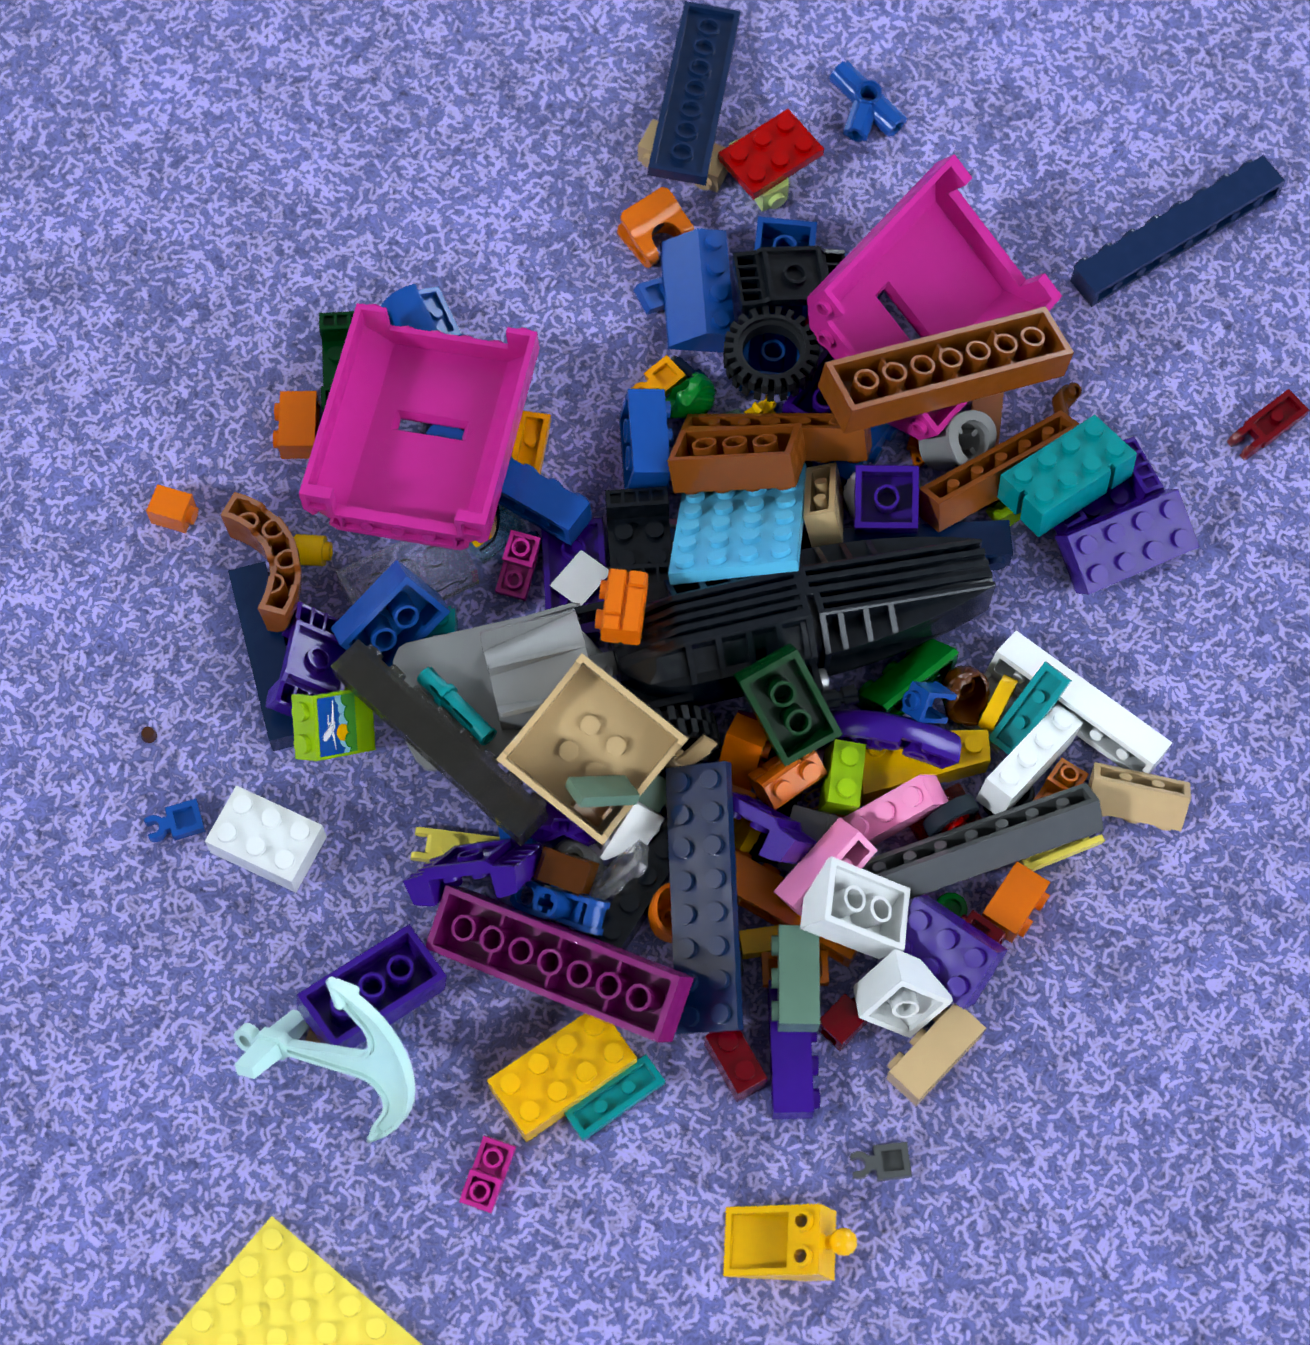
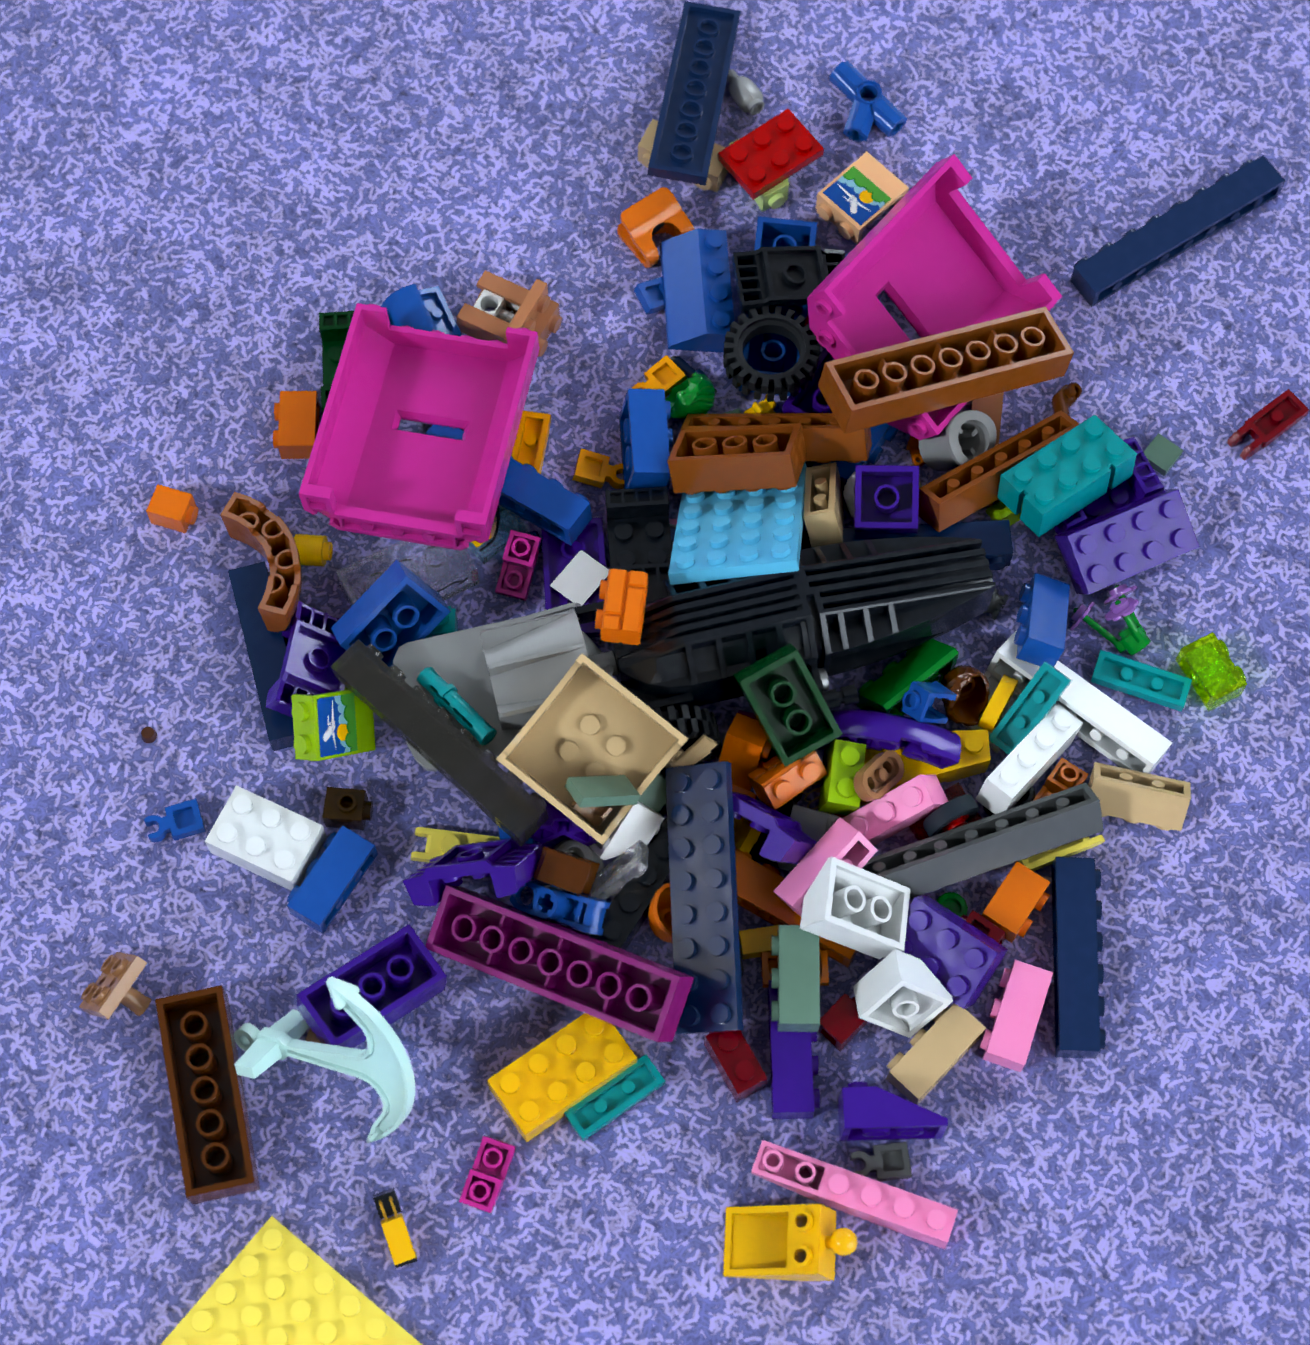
none -> medium nougat plate [79,952,151,1019]
none -> reddish brown brick [155,985,260,1205]
none -> blue brick [287,825,378,934]
none -> dark brown brick [322,787,373,830]
none -> yellow piece [373,1188,417,1269]
none -> nougat brick [456,270,562,357]
none -> light orange plate [572,448,625,489]
none -> light grey plant [727,69,765,115]
none -> bright pink slope [751,1140,958,1249]
none -> panel [816,152,909,245]
none -> dark purple slope [838,1081,948,1142]
none -> medium nougat plate [854,750,904,801]
none -> bright pink brick [979,960,1053,1072]
none -> dark grey bush [983,588,1009,620]
none -> blue brick [1014,573,1070,666]
none -> dark blue brick [1051,857,1106,1059]
none -> plant [1070,584,1151,656]
none -> teal plate [1090,650,1192,712]
none -> sand green tile [1144,433,1184,476]
none -> clear neon green brick [1175,632,1247,711]

